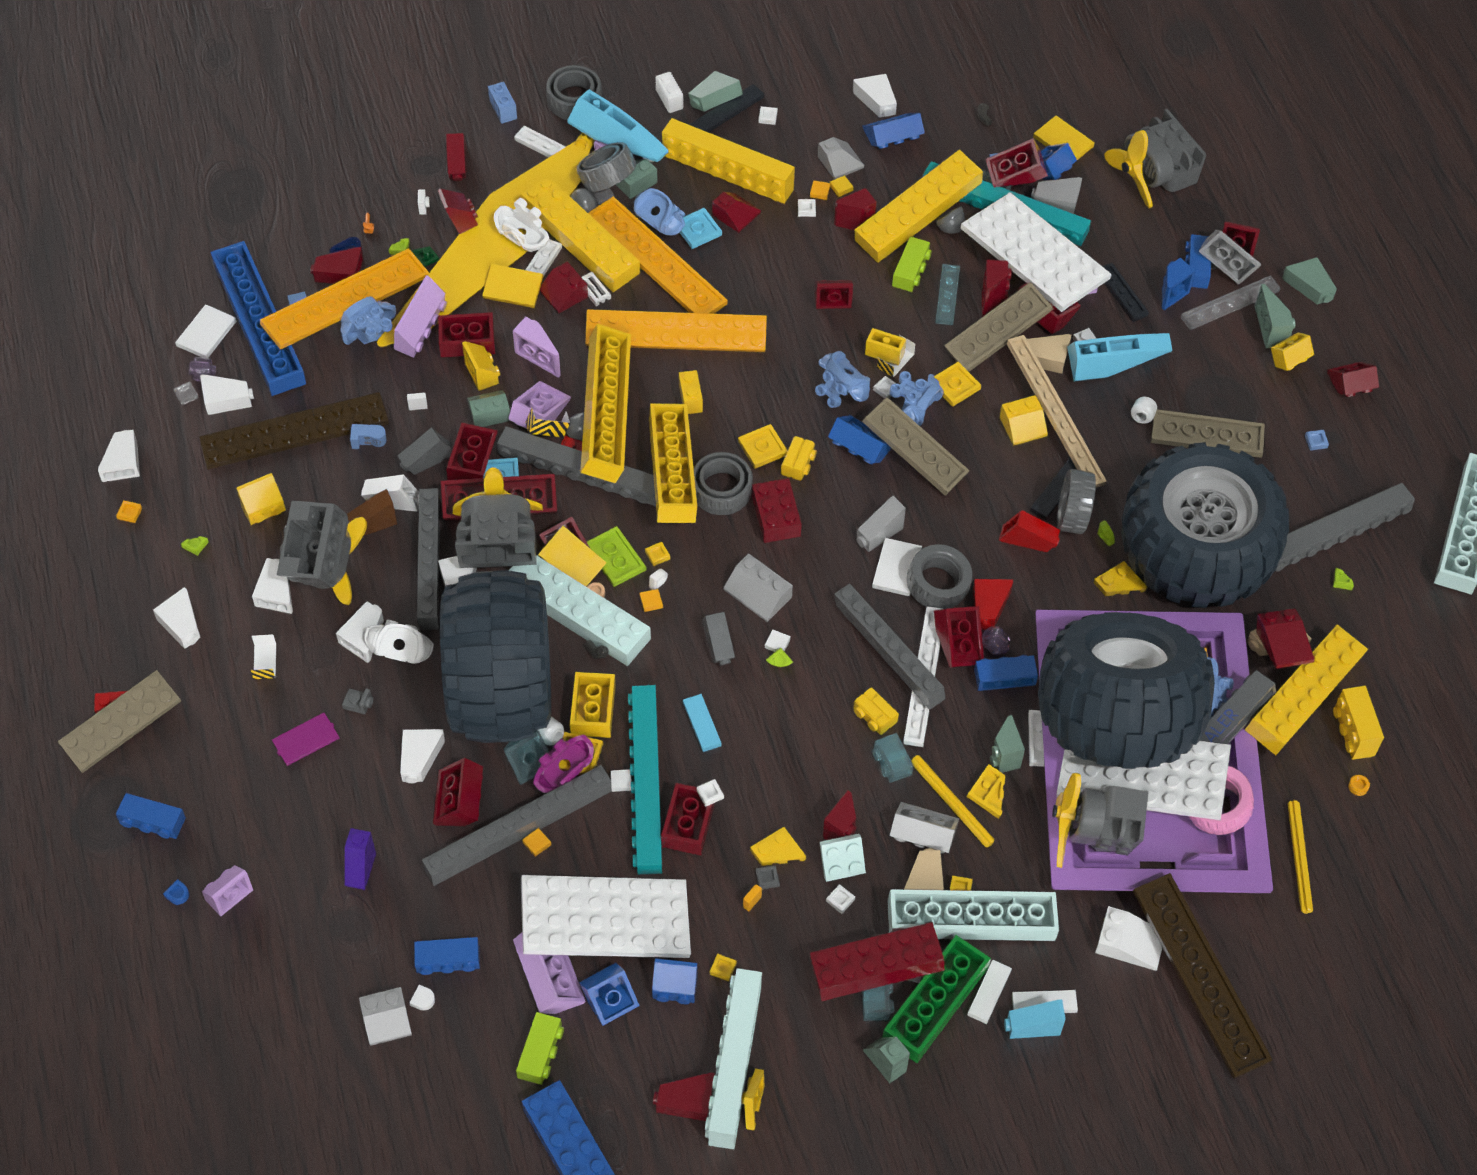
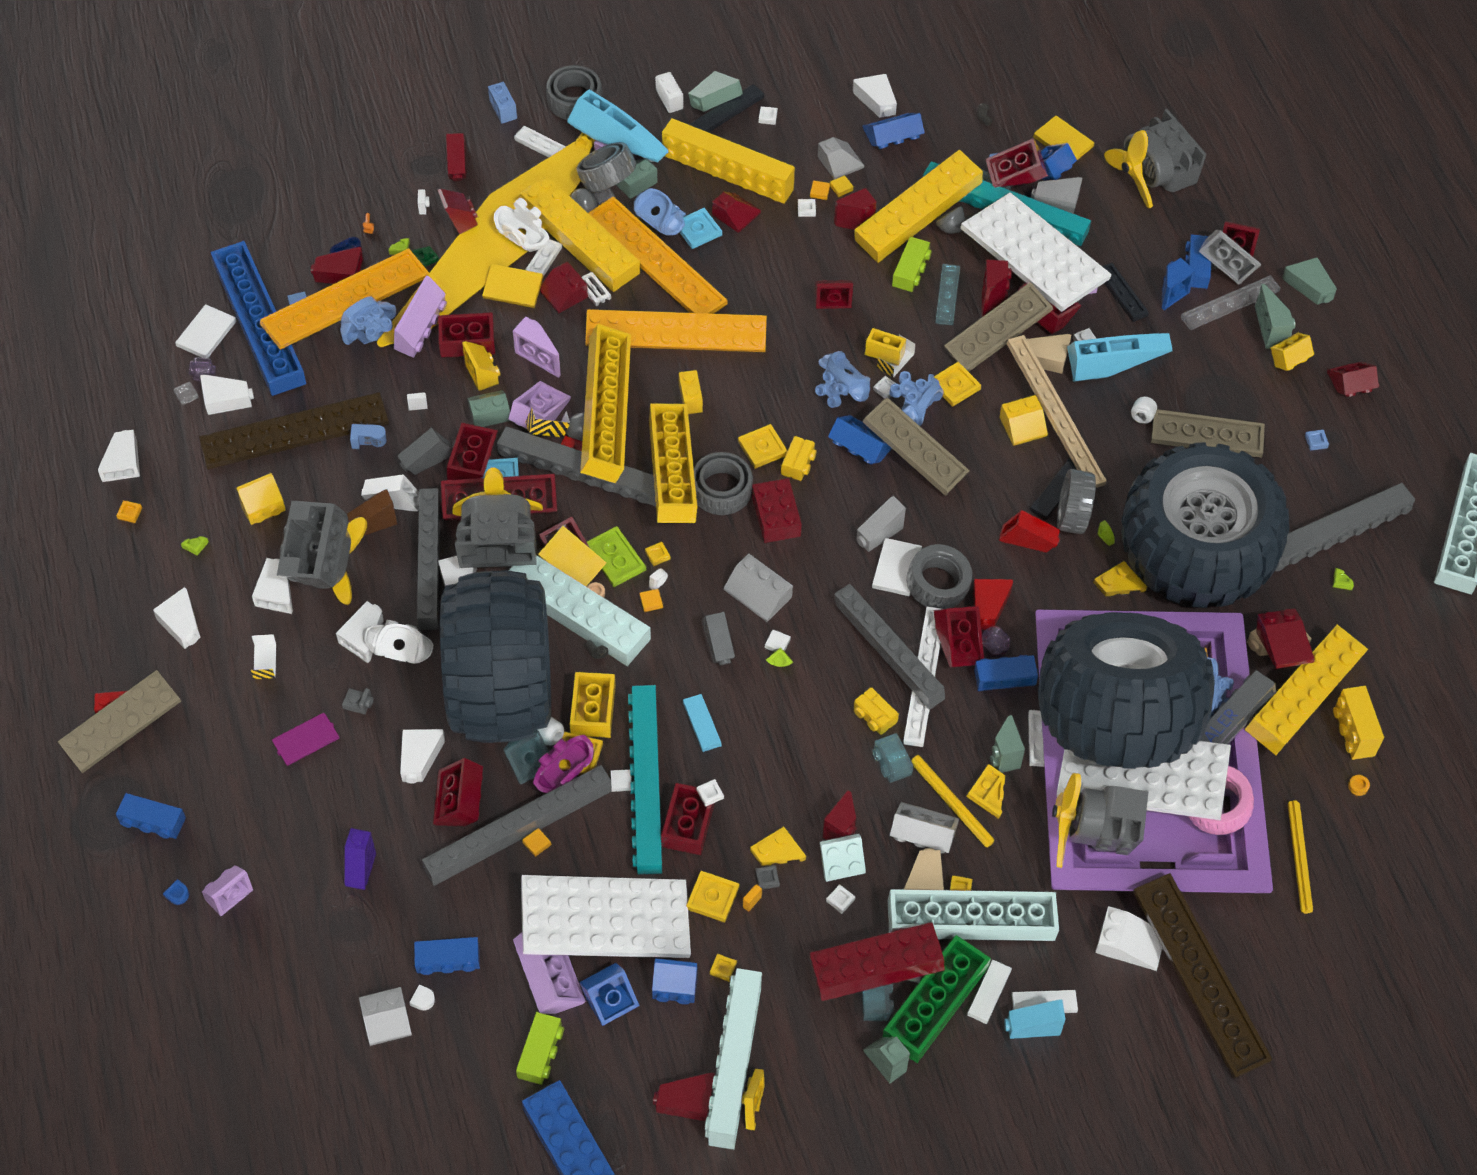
none -> yellow plate [686,871,739,923]

